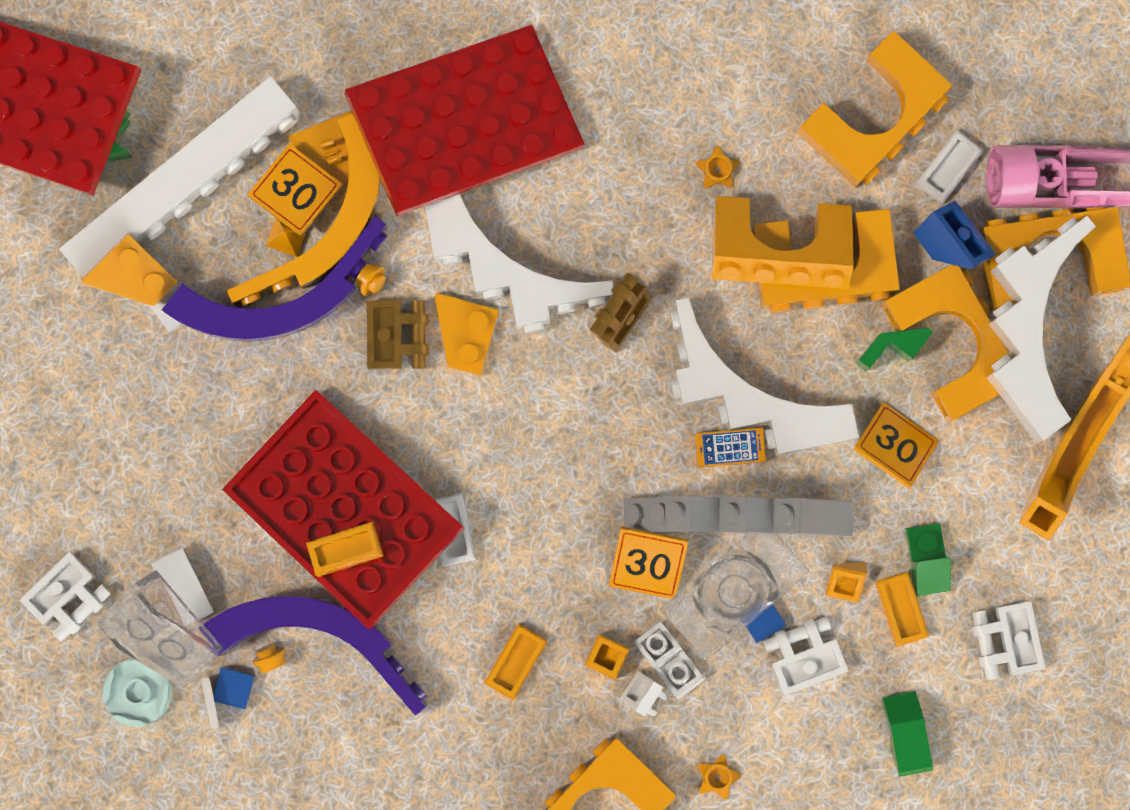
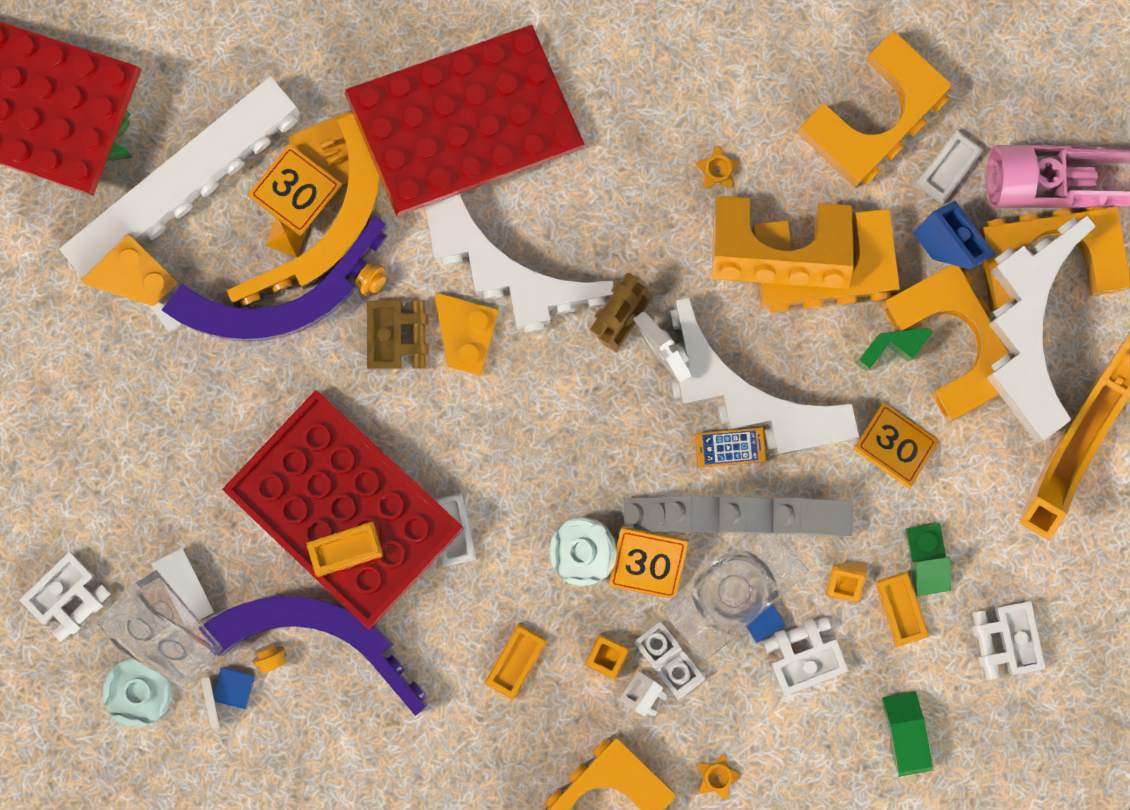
none -> light aqua tile [549,517,617,587]
none -> white plate [633,311,692,383]

